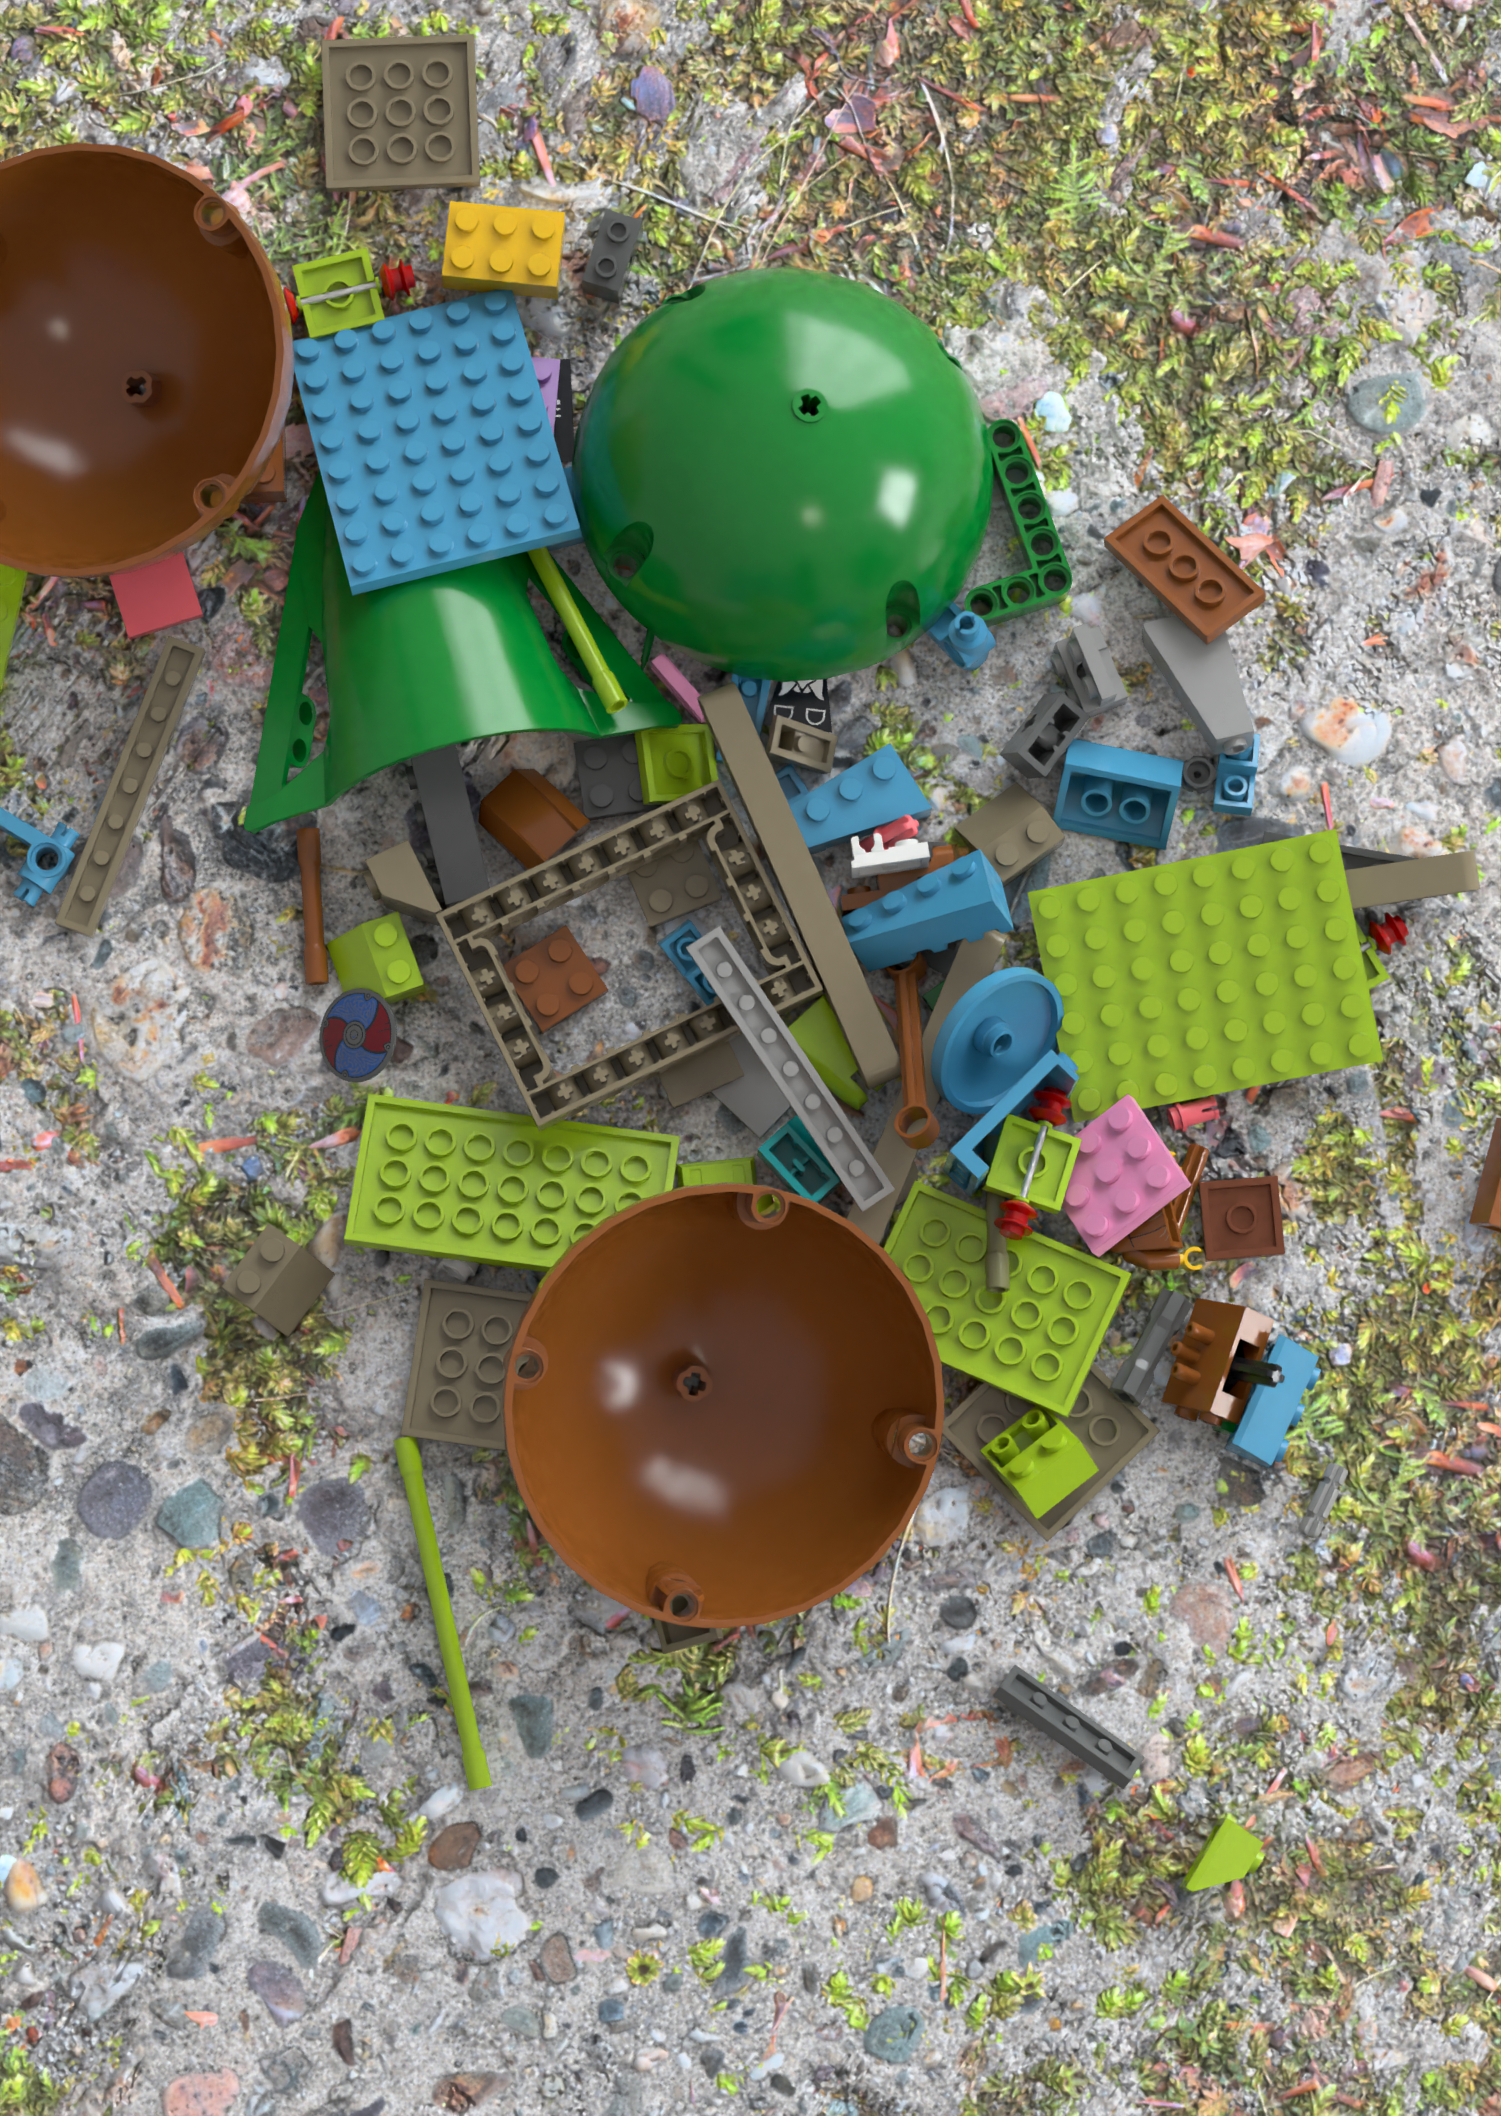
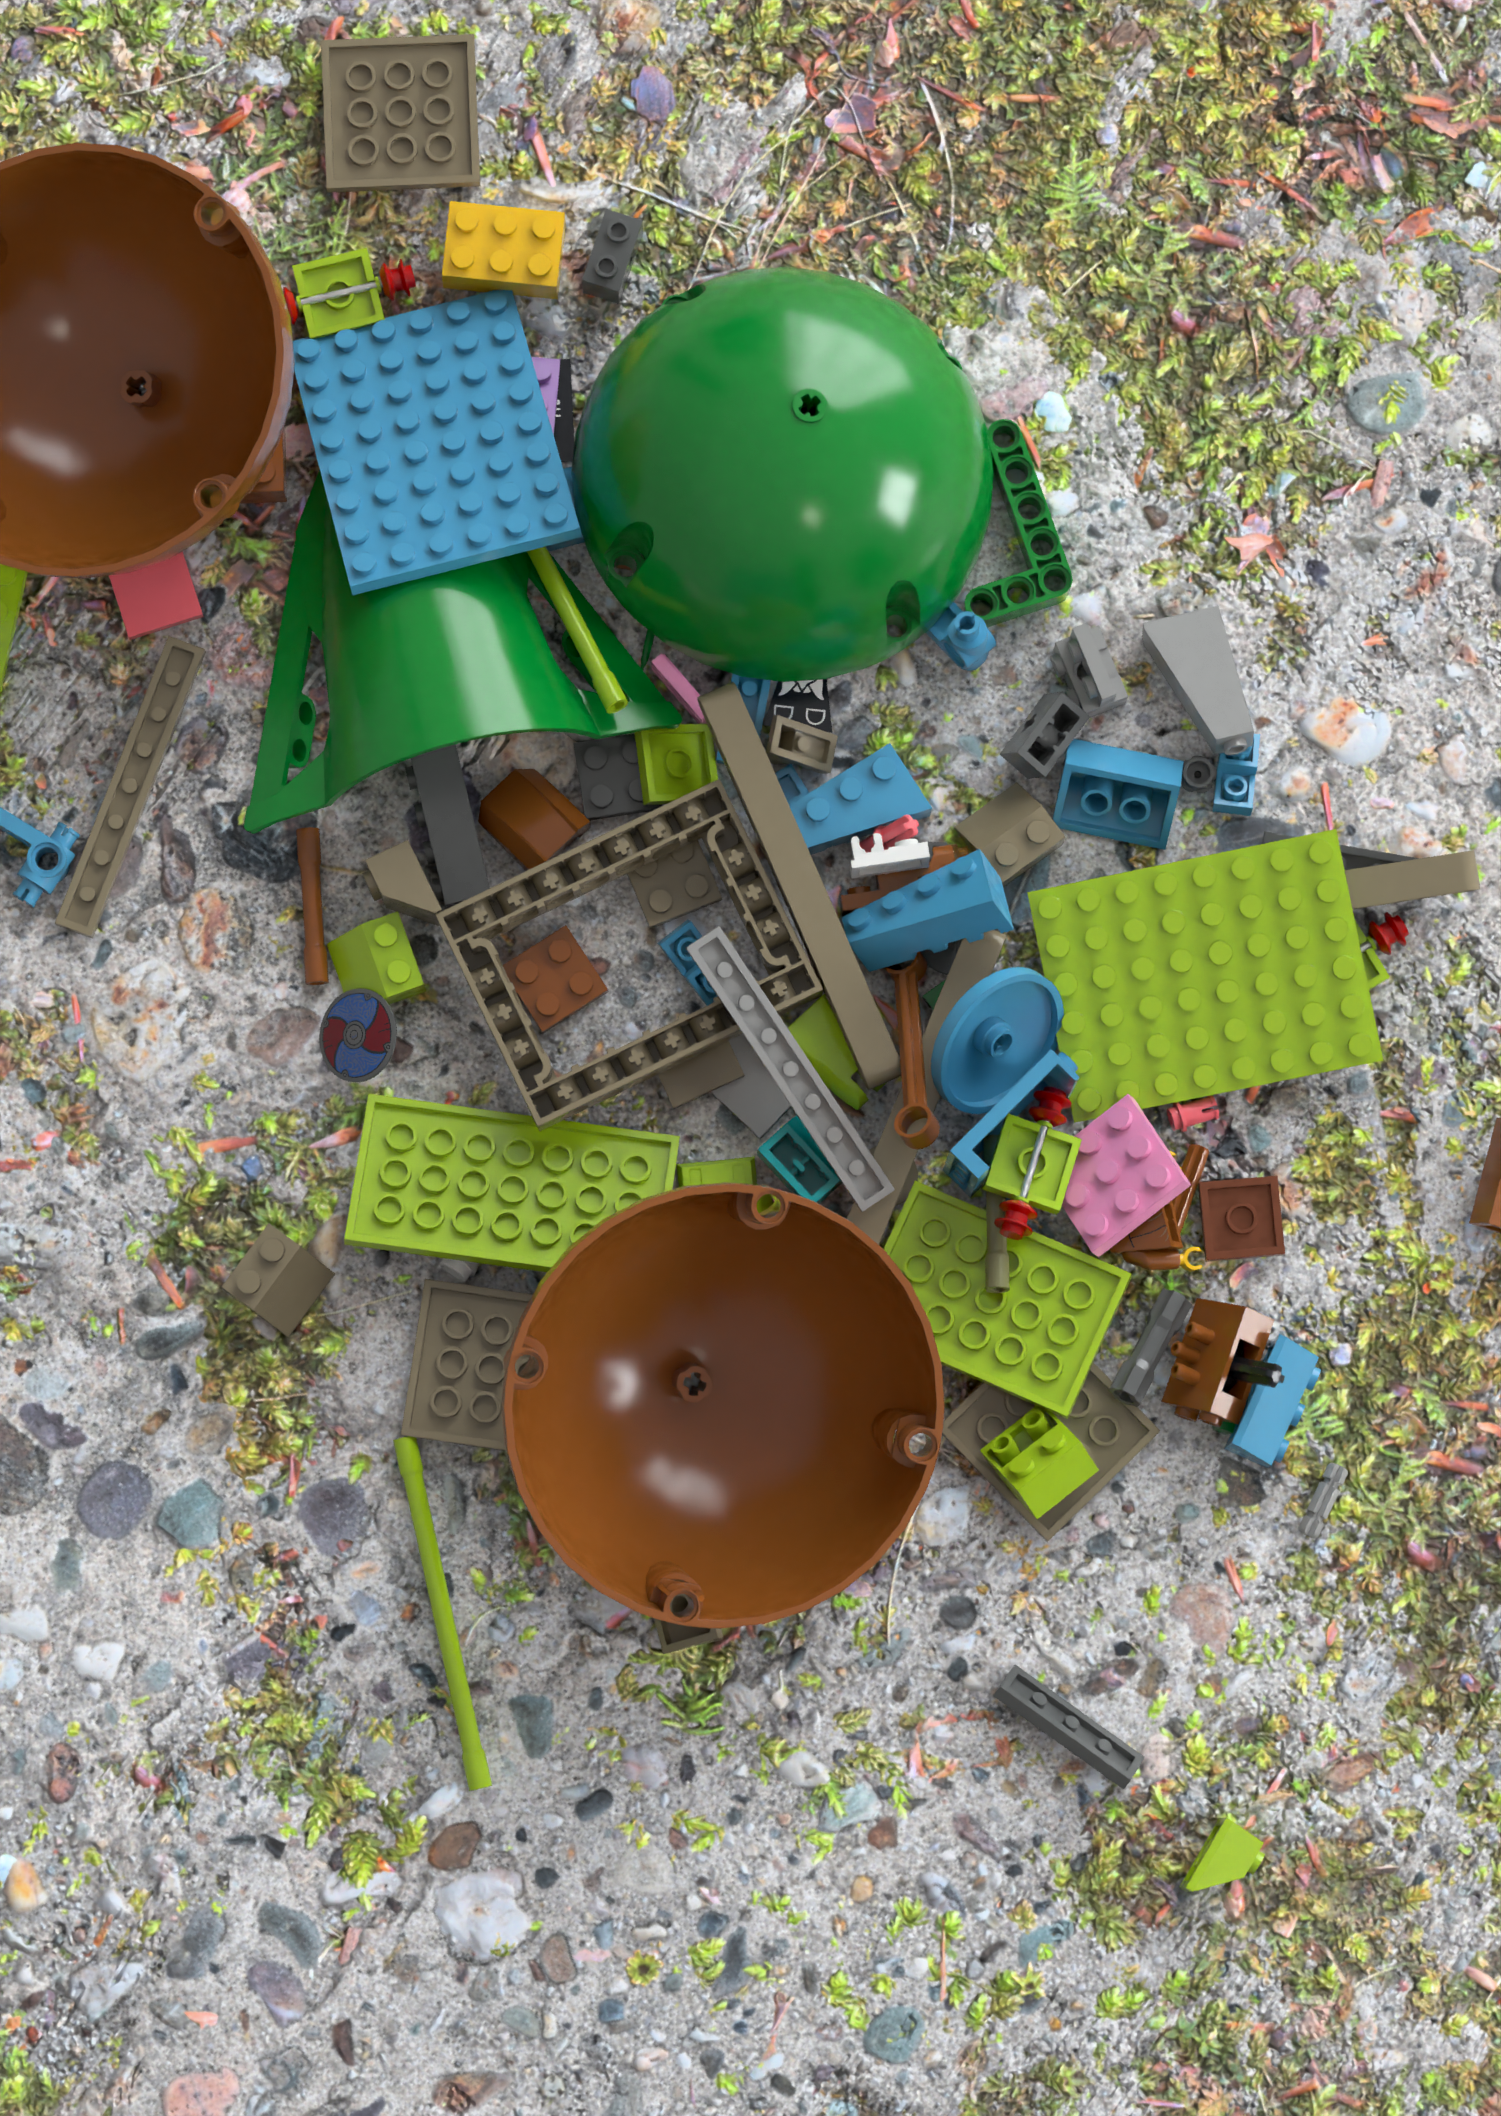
dark orange plate [1104,495,1266,645] -> none

